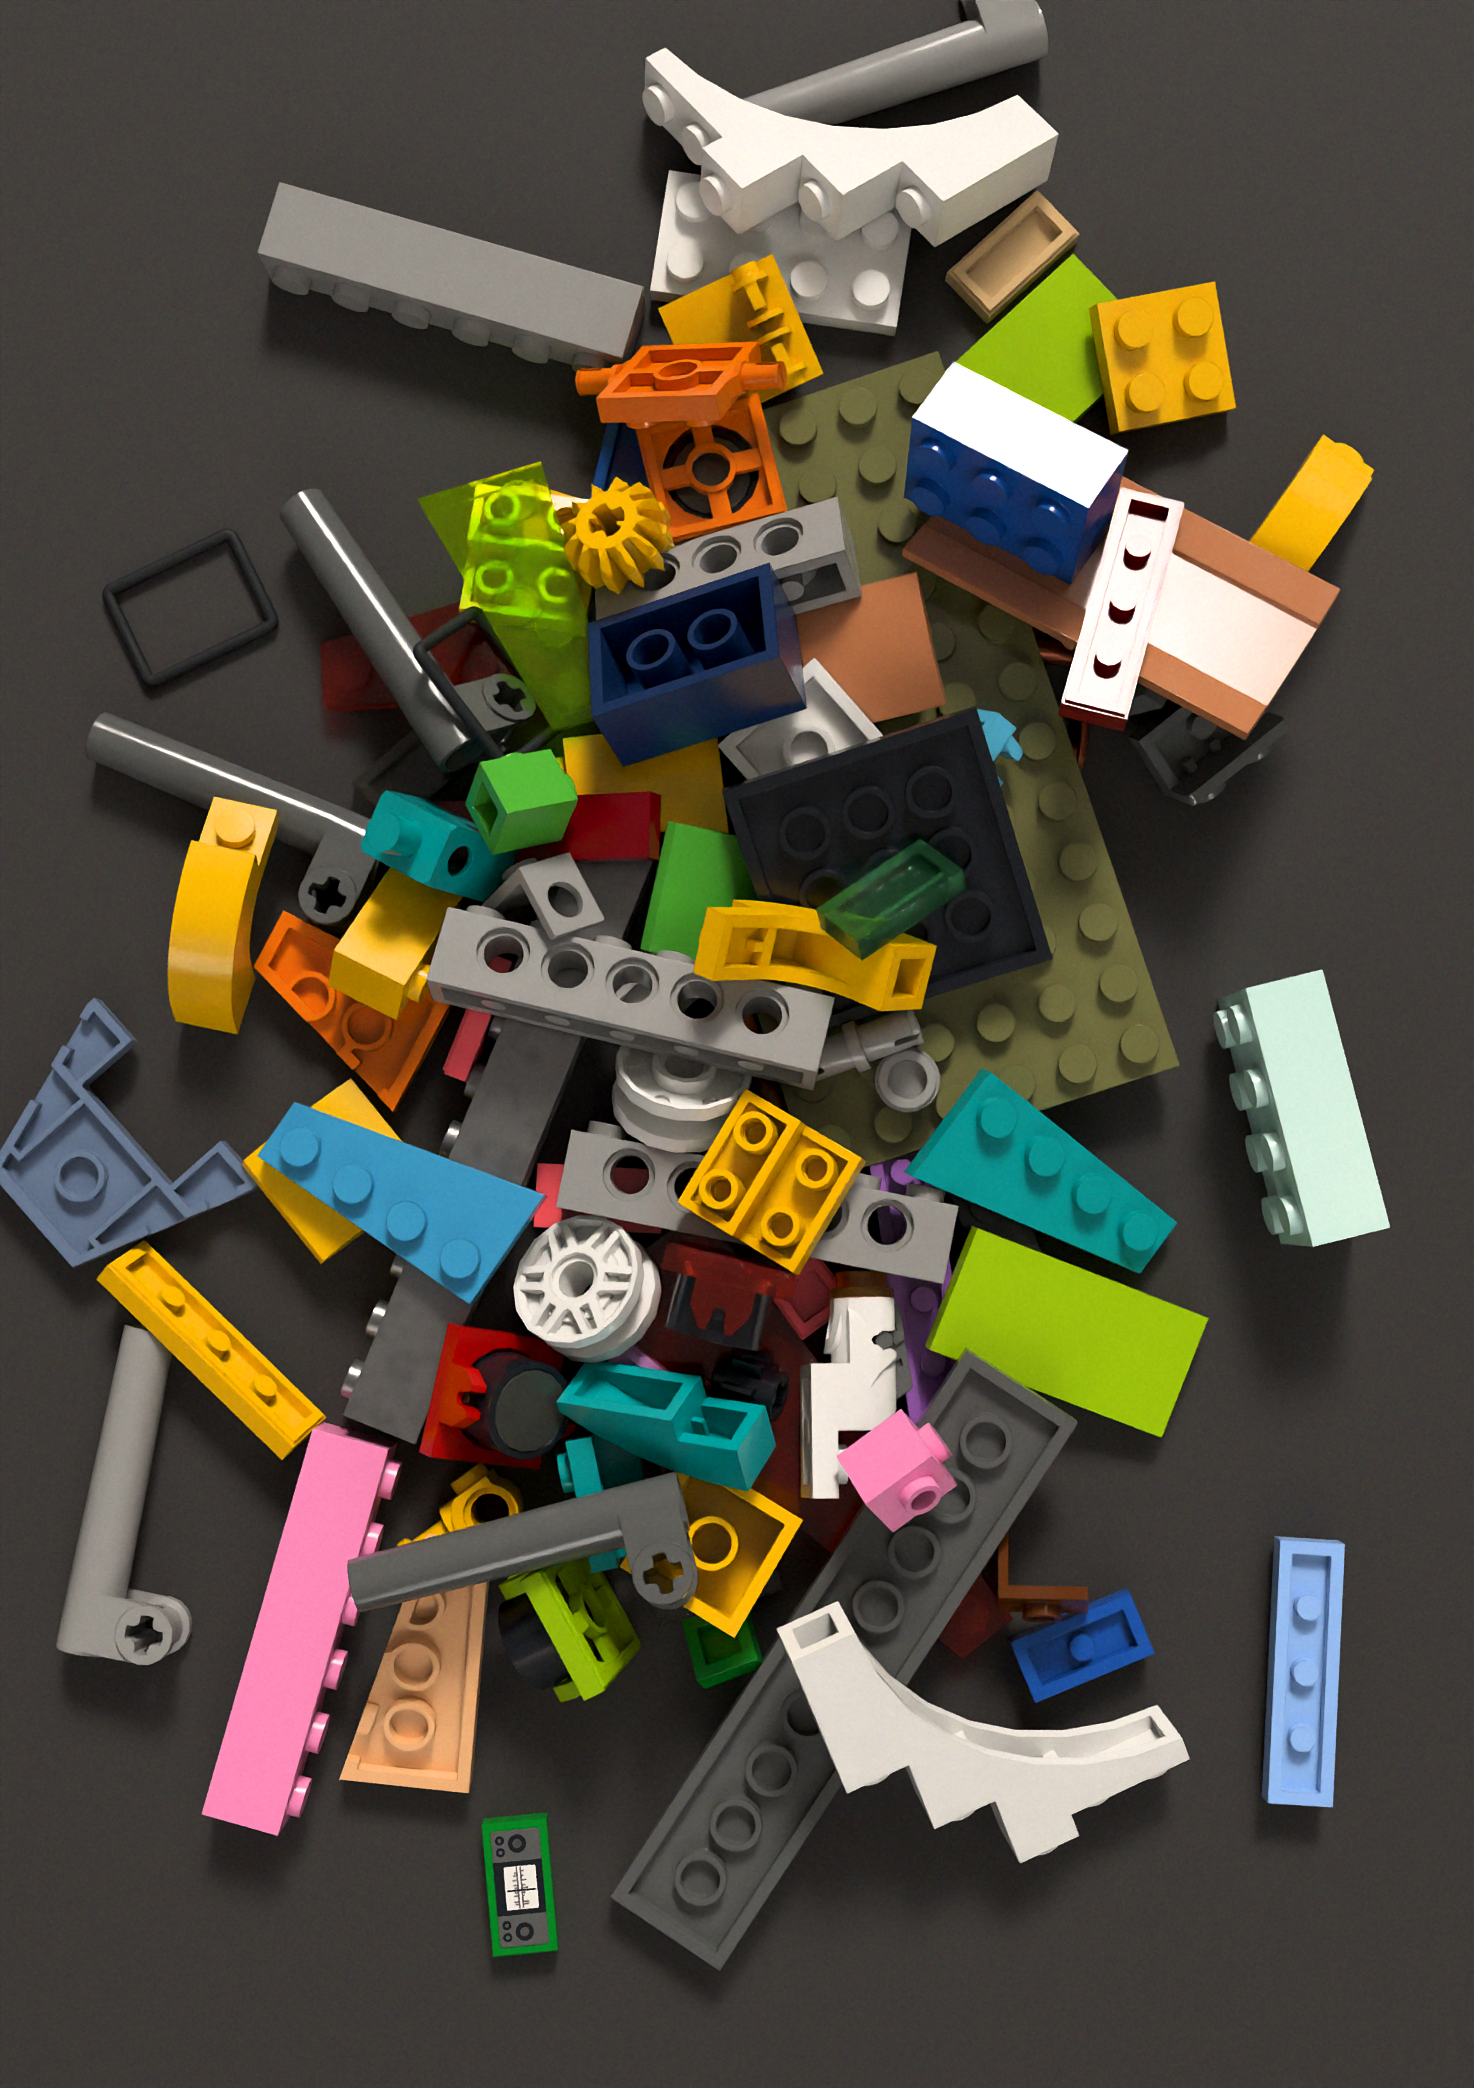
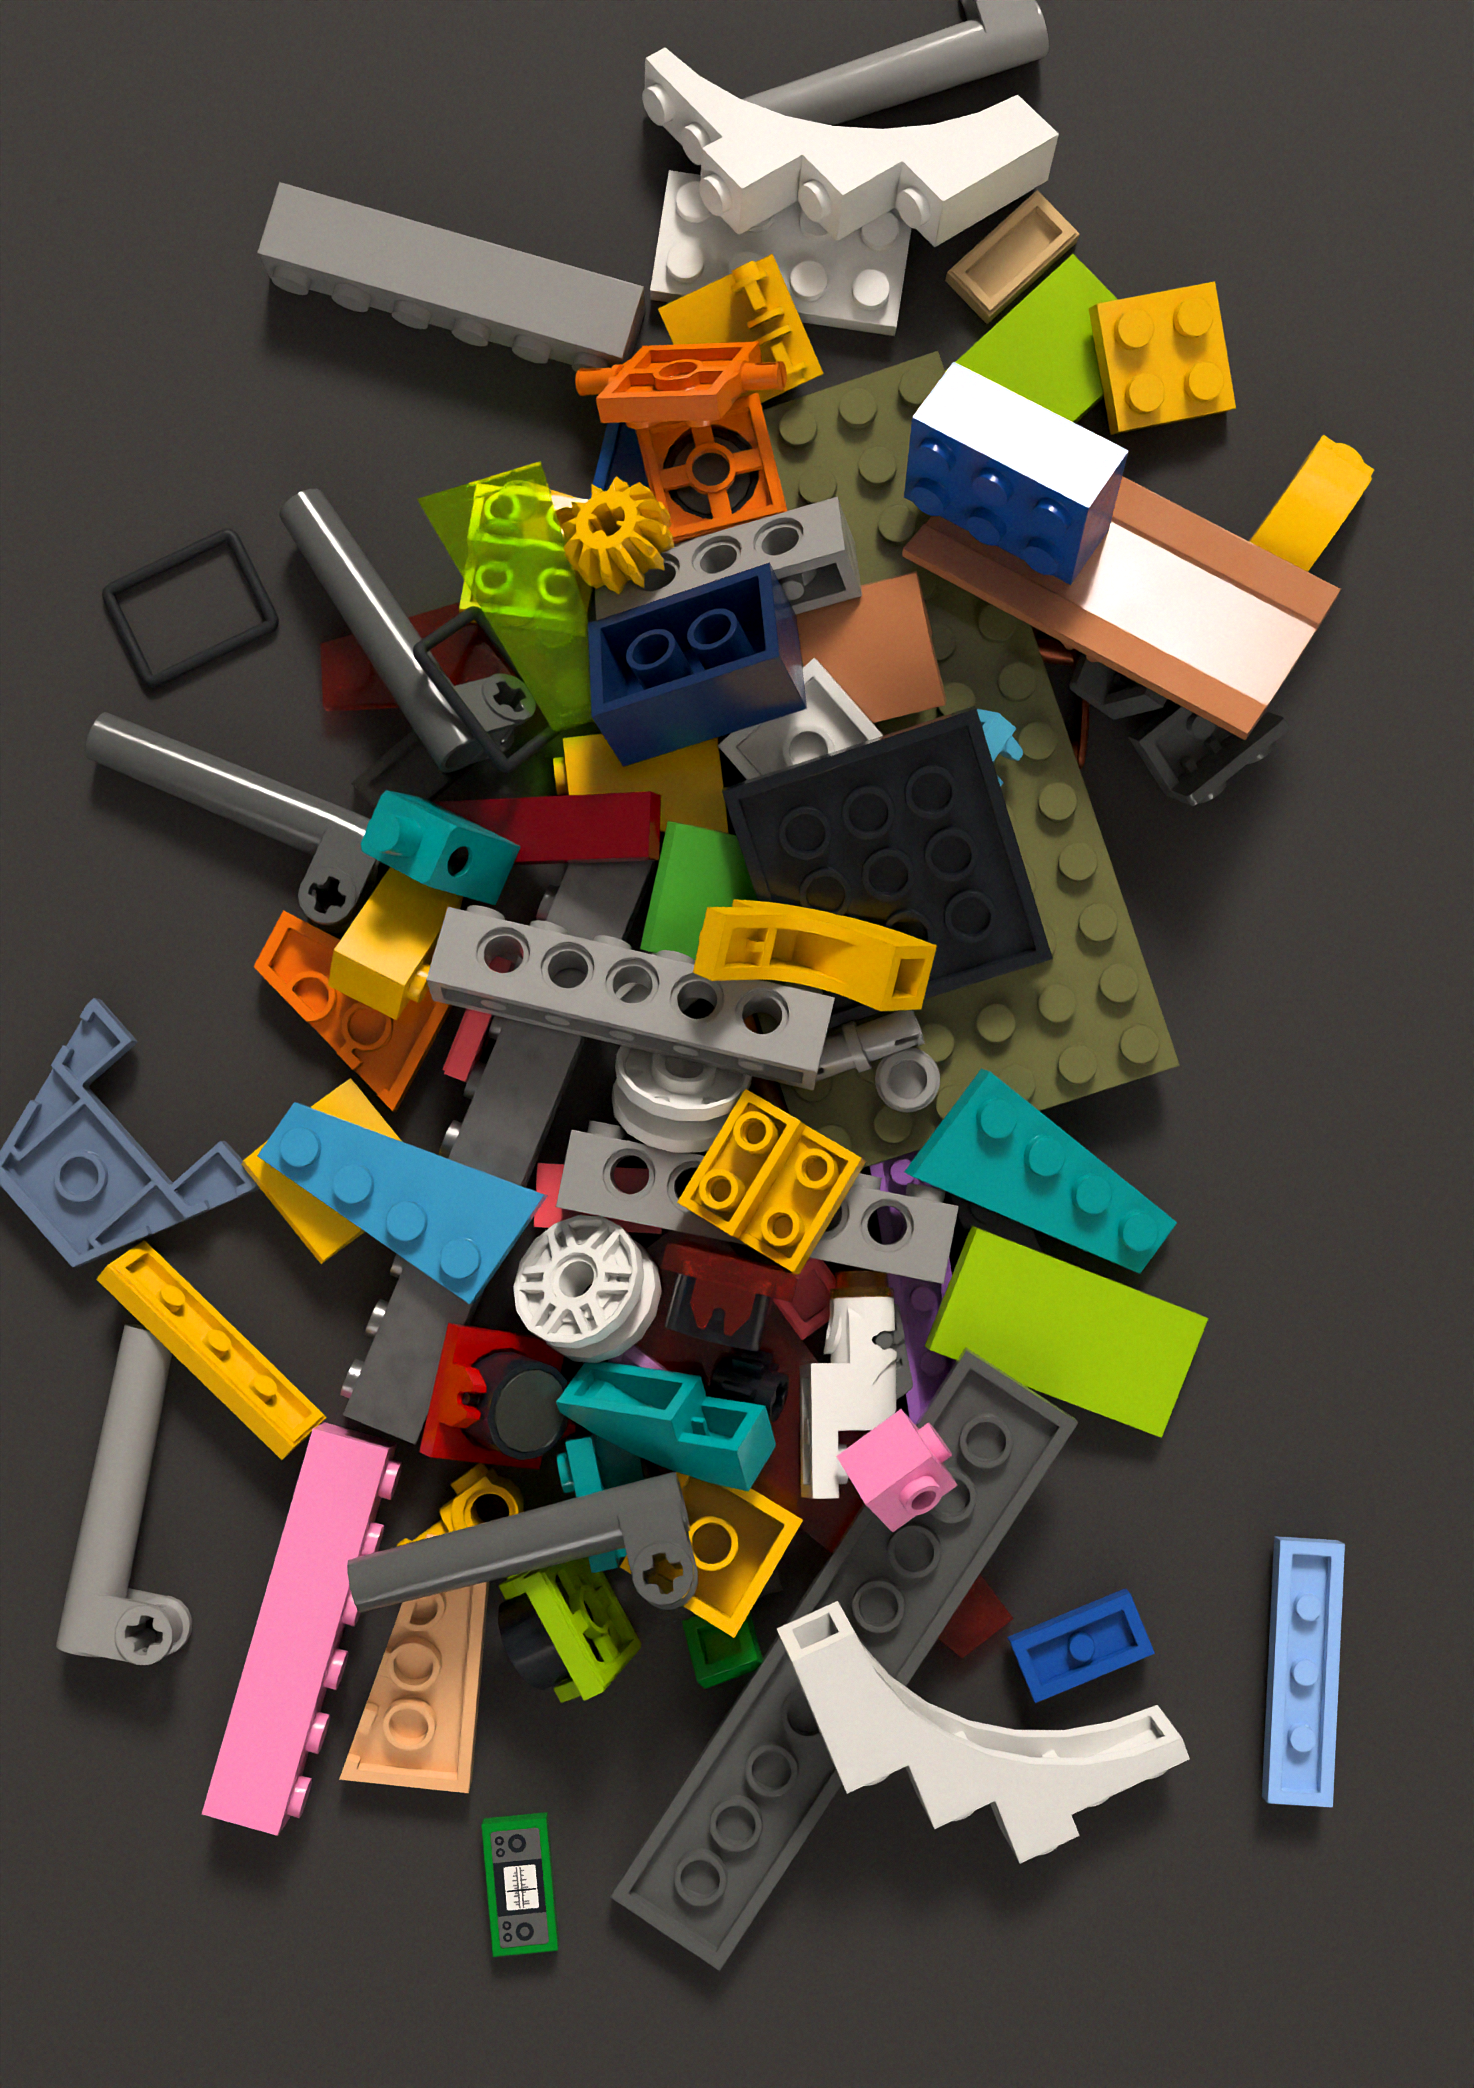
yellow arch [168,797,280,1035] -> none
bright green brick [465,749,578,855] -> none
light grey bracket [481,852,604,940] -> none
clear green tile [816,839,966,961] -> none
reddish brown bracket [998,1530,1089,1623] -> none
tile [1058,487,1184,732] -> none
light aqua brick [1213,970,1390,1247] -> none

